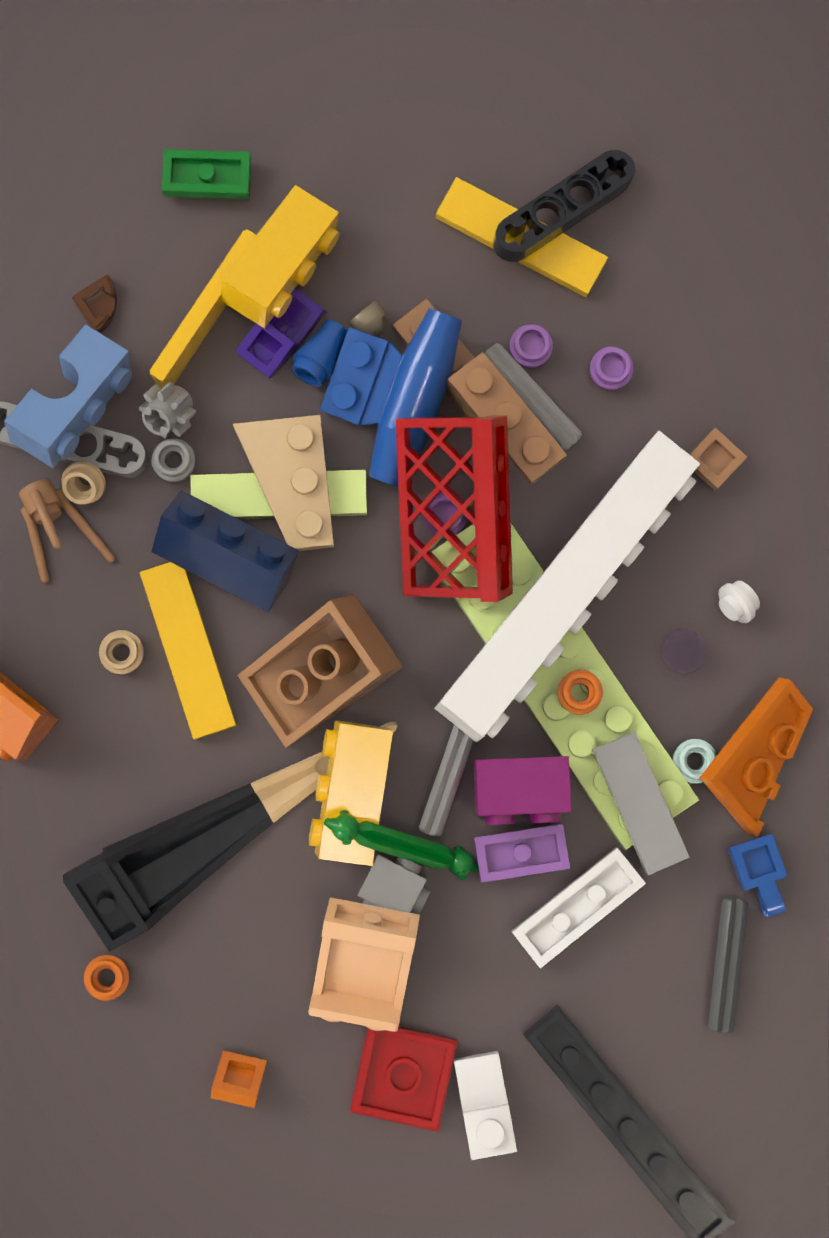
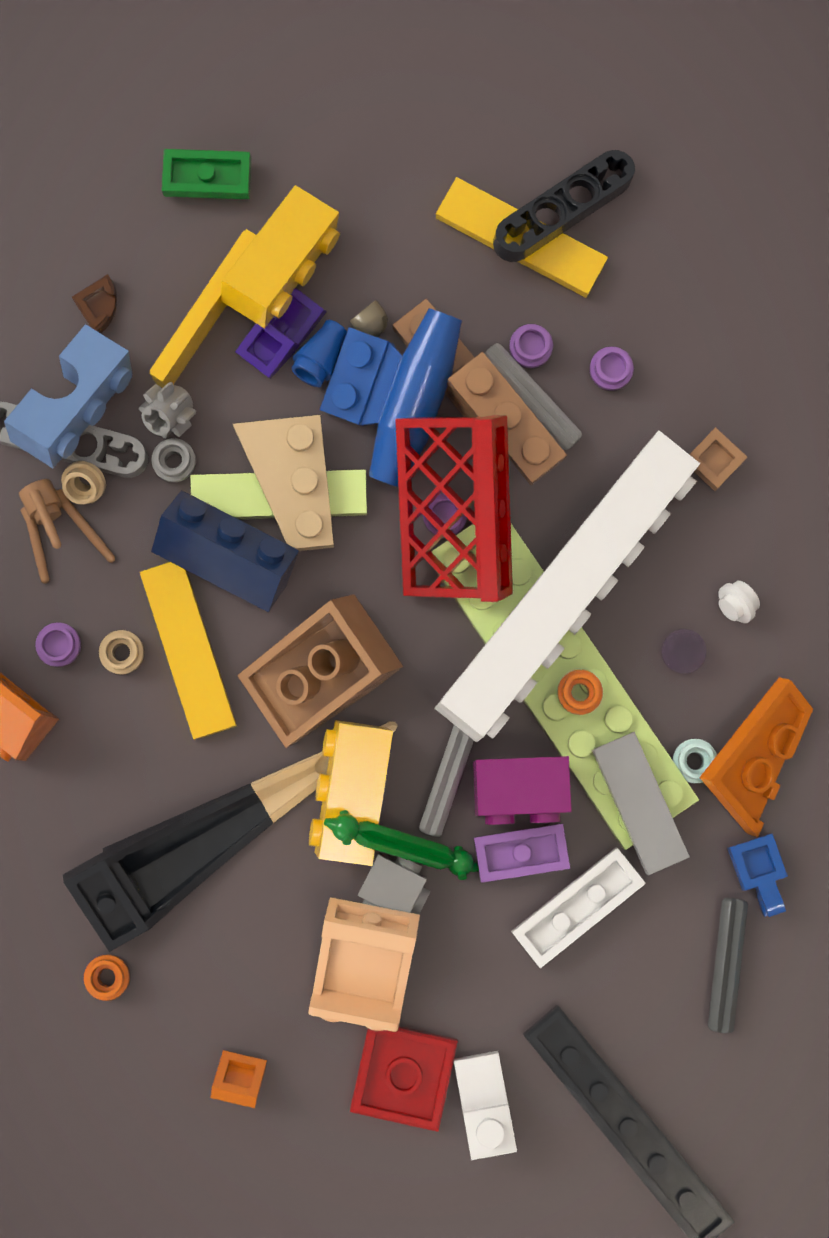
none -> medium lavender plate [35,623,81,667]

